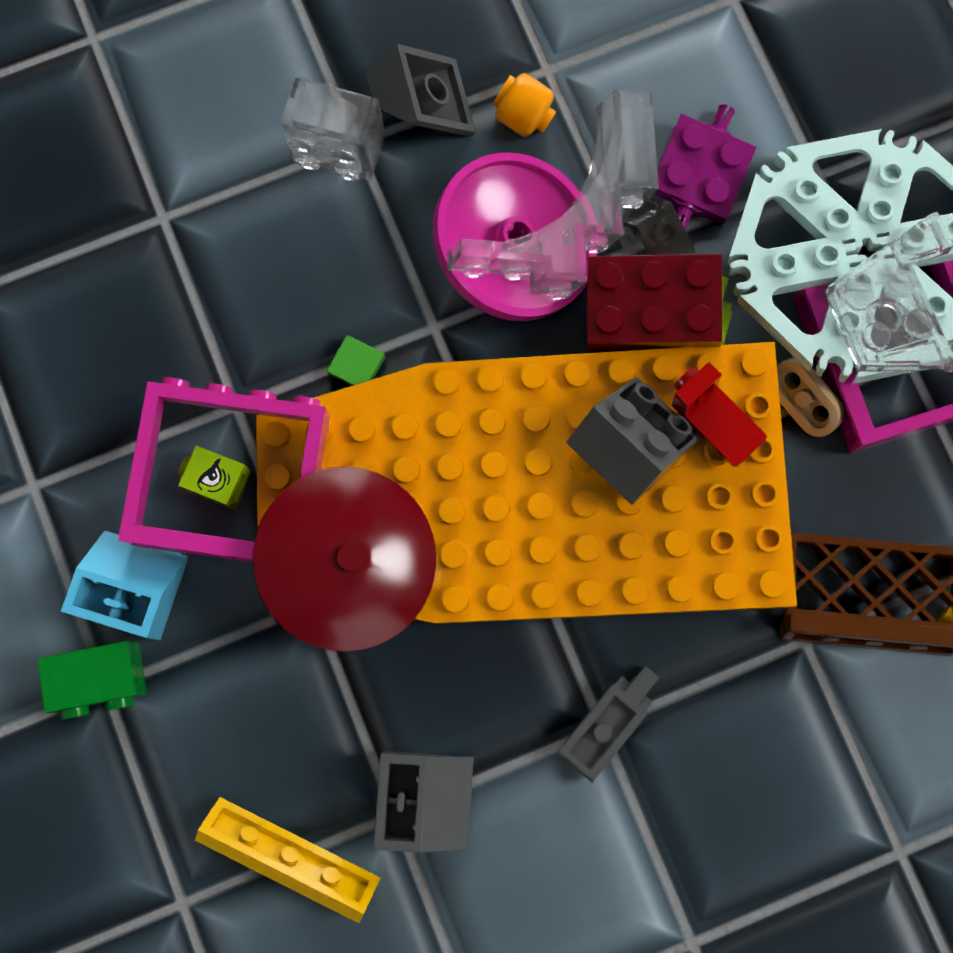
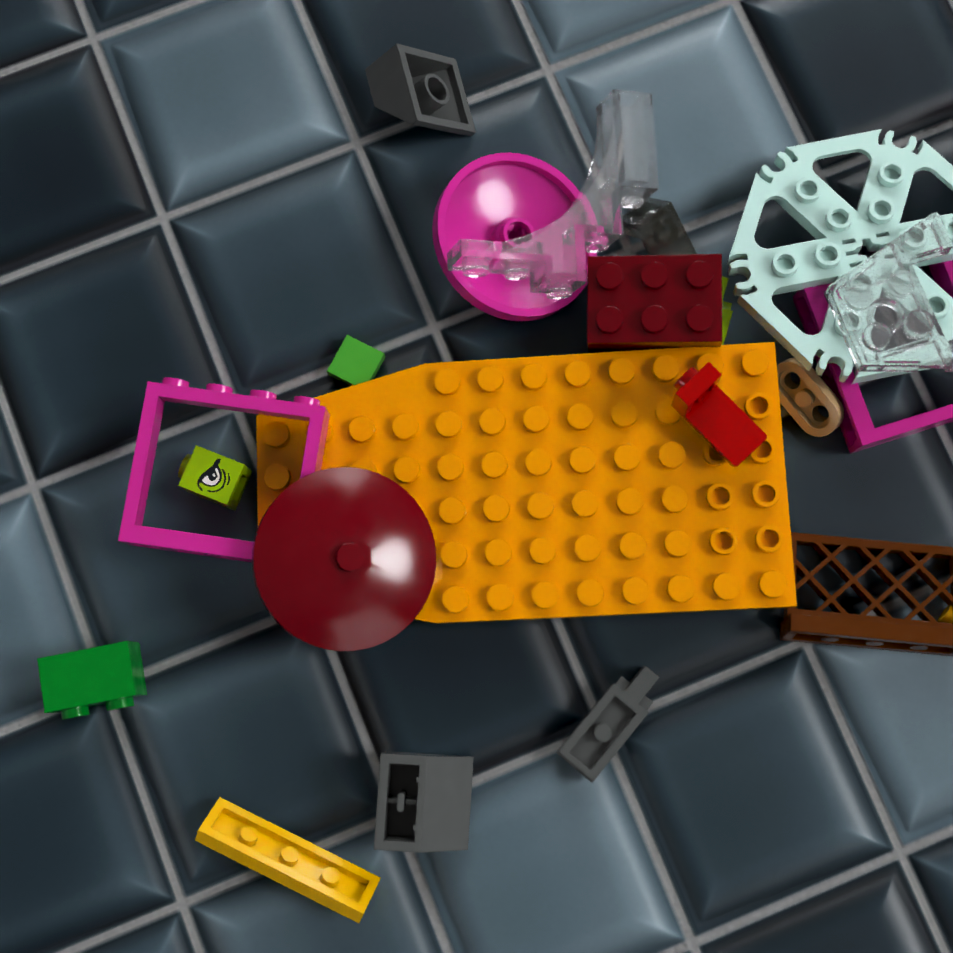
medium azure slope [61,531,189,640] -> none
clear brick [280,76,385,181] -> none
light orange head [492,73,556,137] -> none
dark grey slope [566,377,701,505] -> none
magenta plate [647,104,757,236] -> none

